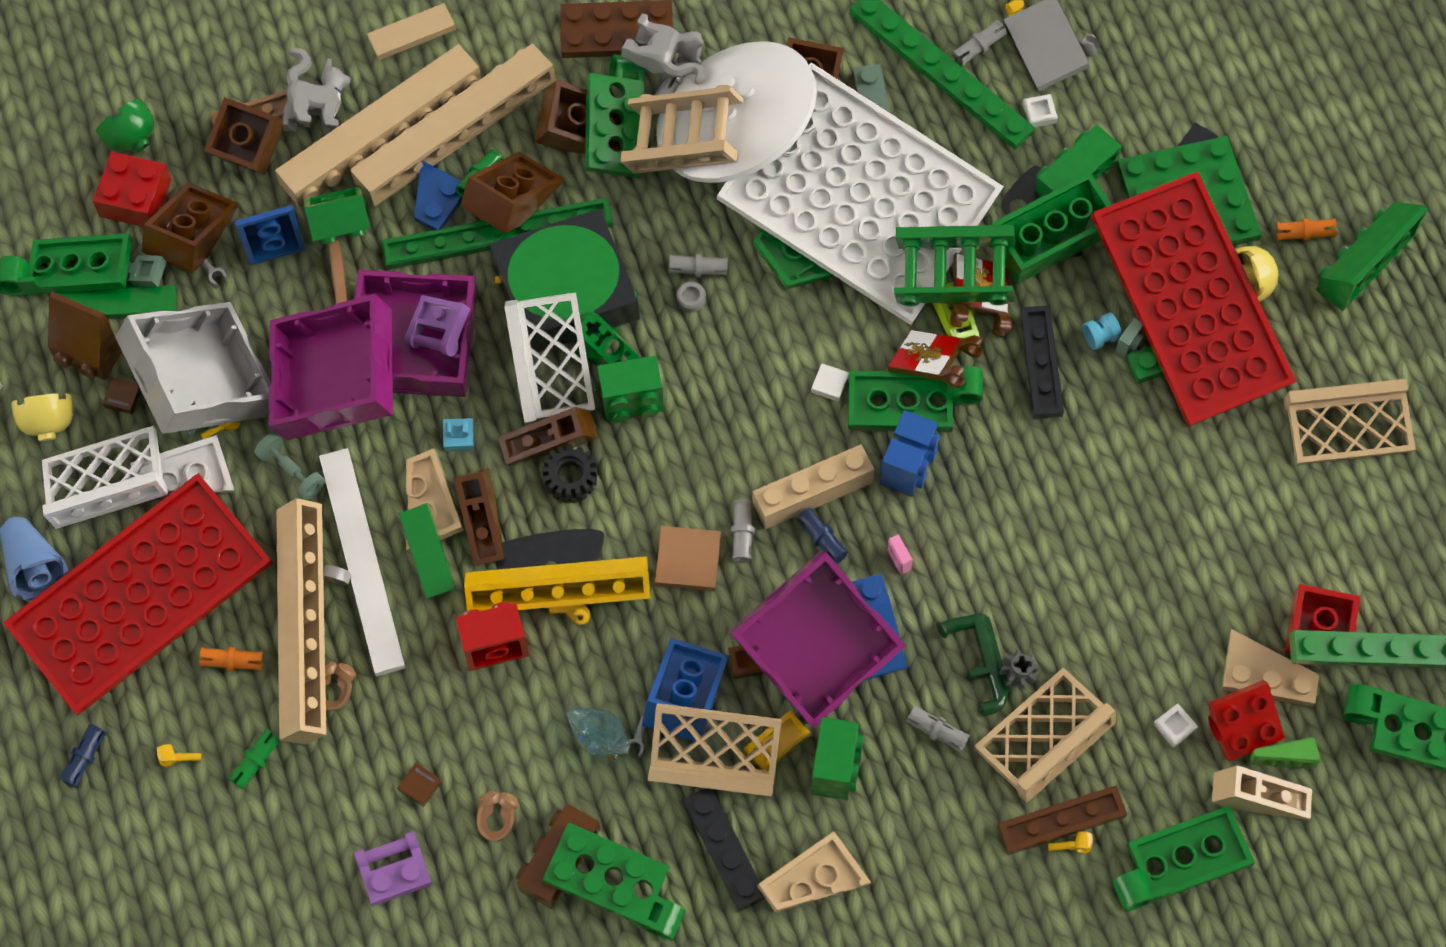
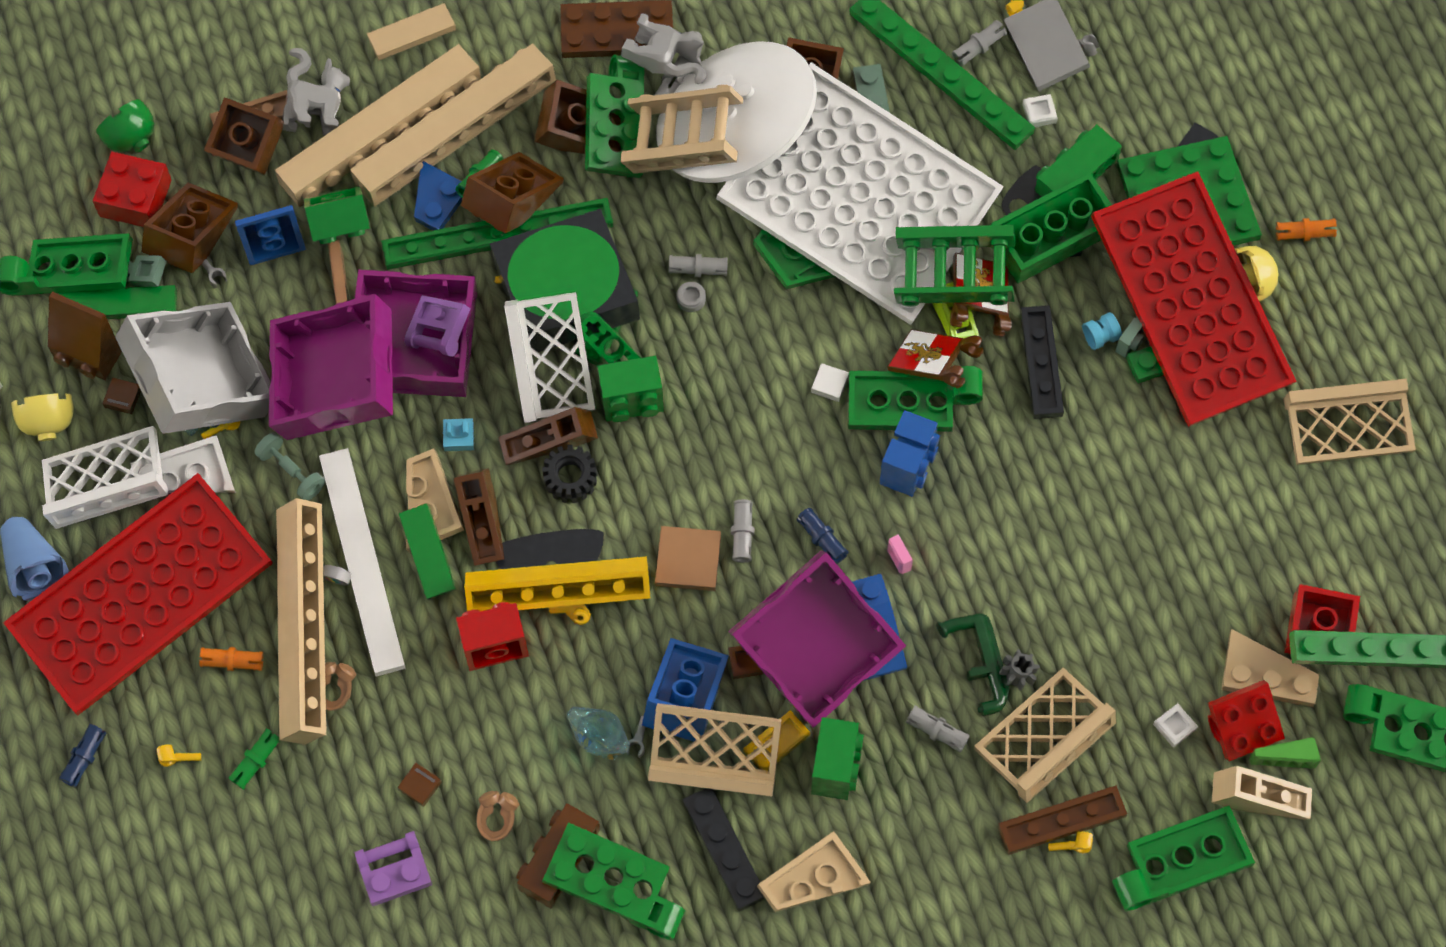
tan brick [752,444,875,530] -> none
green slope [1316,201,1428,311] -> none

